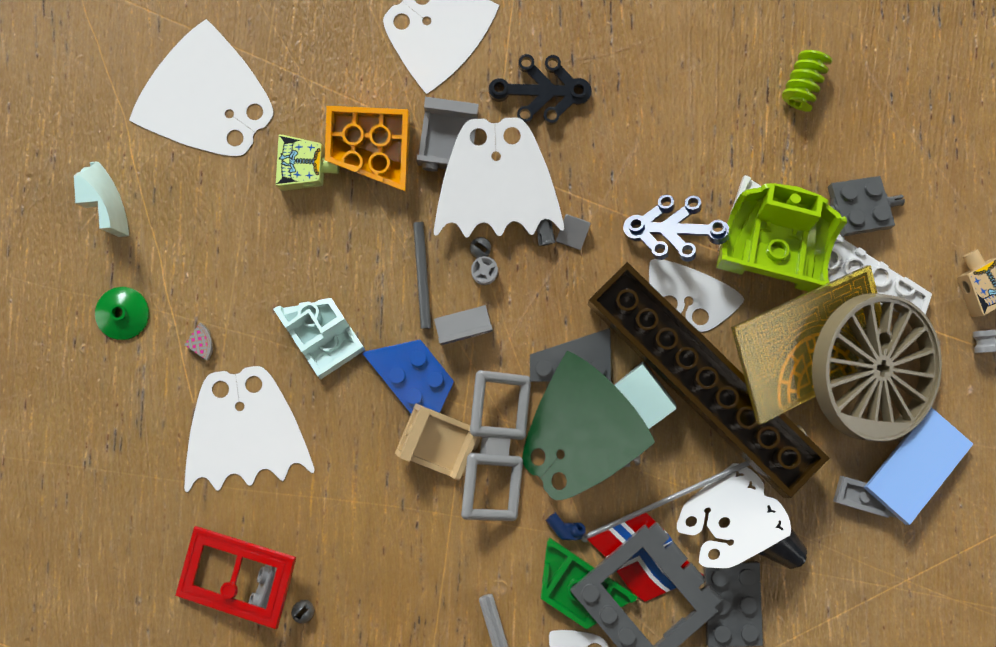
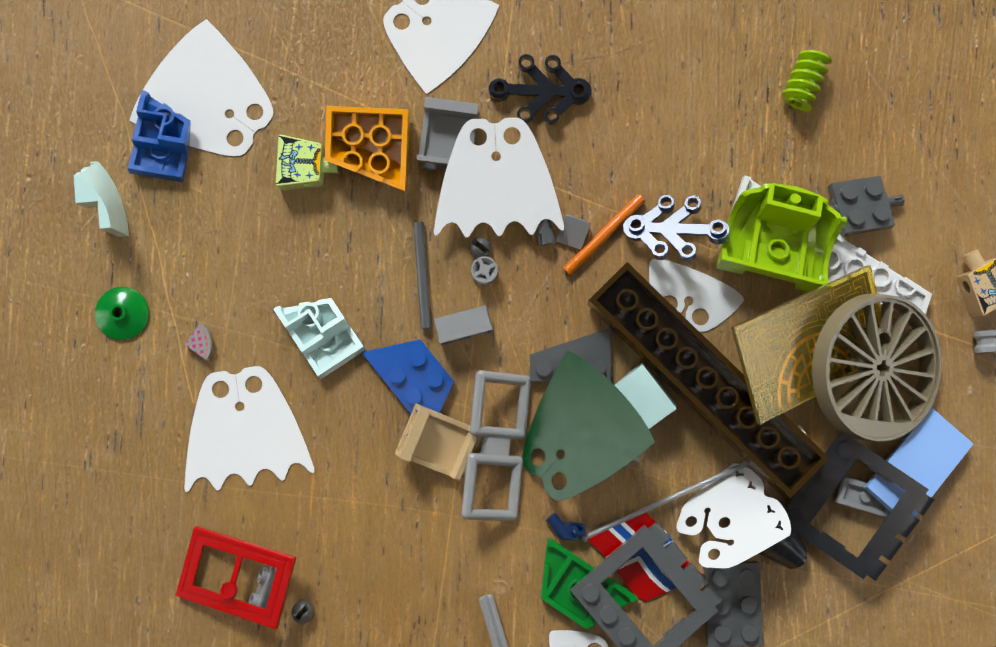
none -> blue slope [127,90,191,182]
none -> orange bar [563,194,645,275]
none -> black hinge [785,432,935,581]

